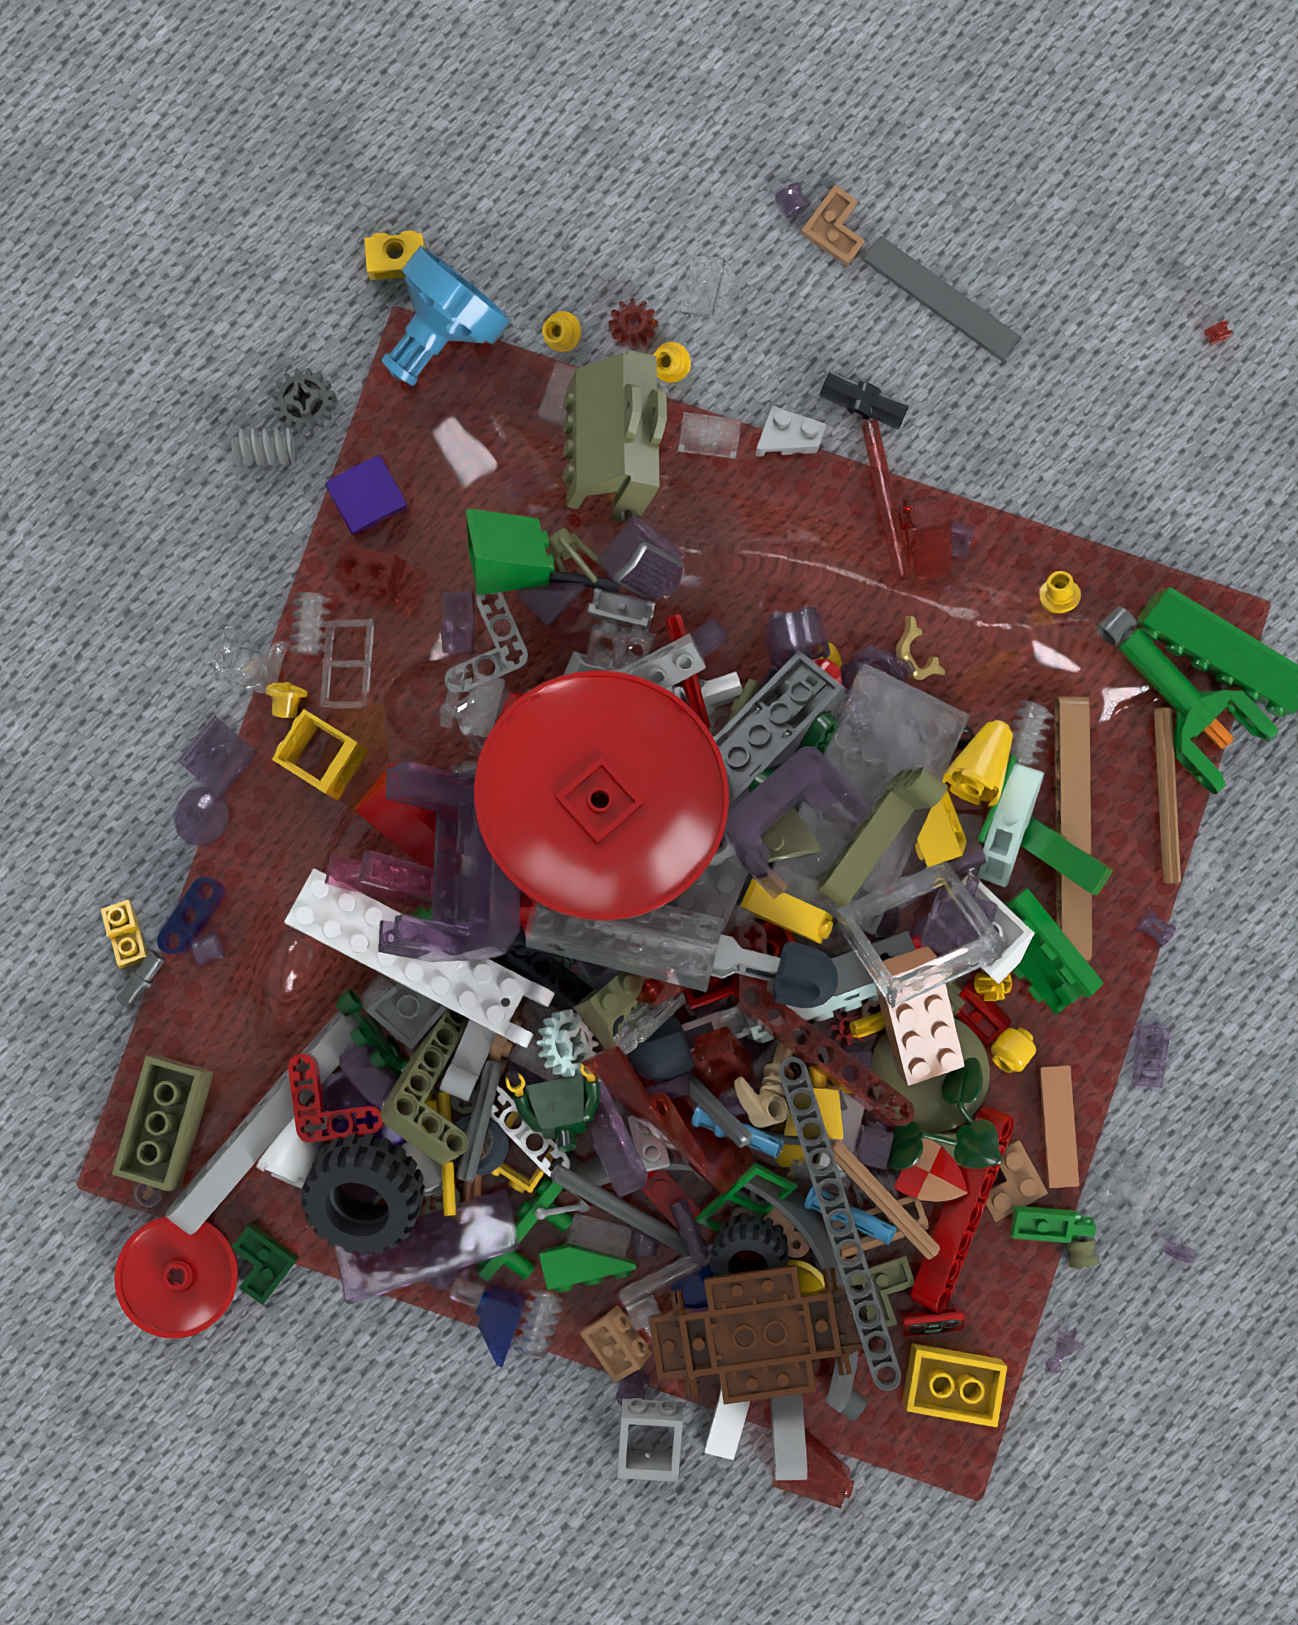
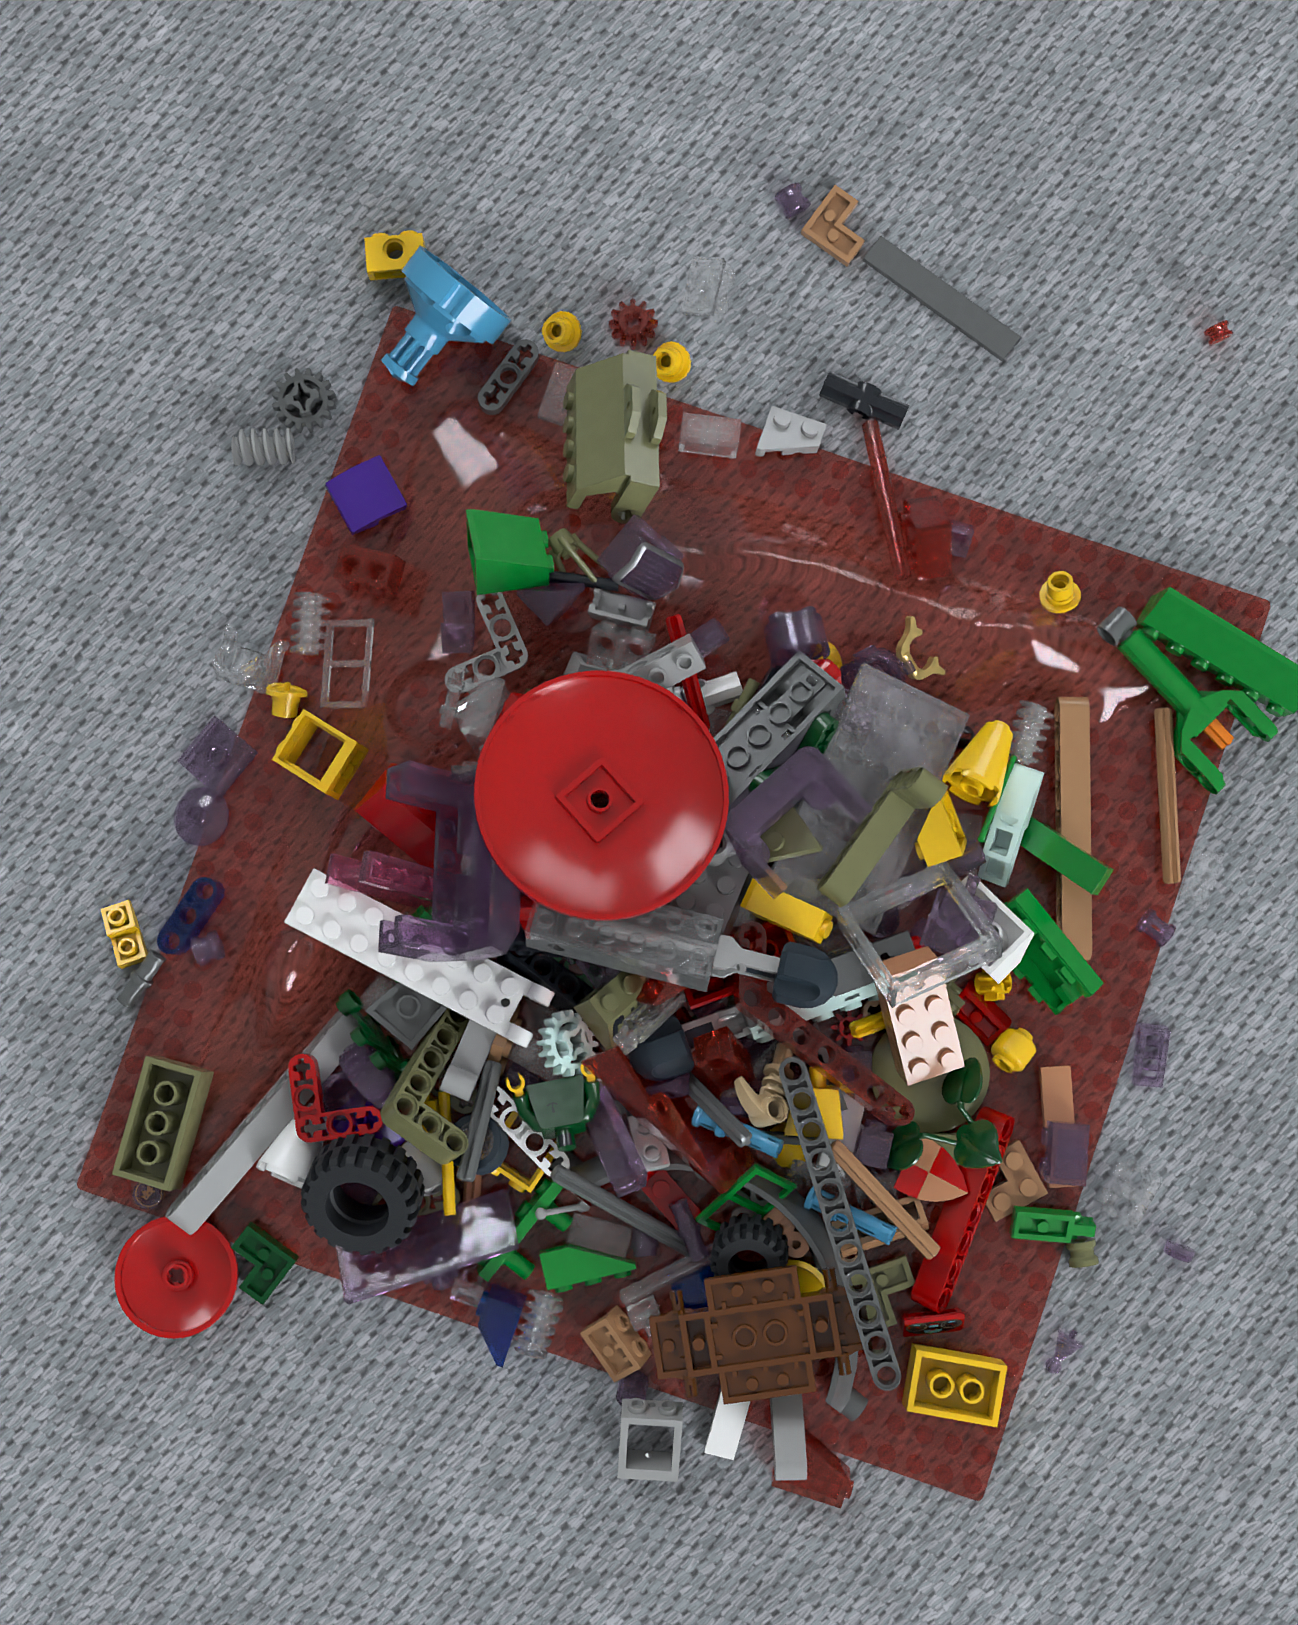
none -> dark grey beam [478,339,539,415]
none -> clear purple brick [1040,1120,1090,1186]

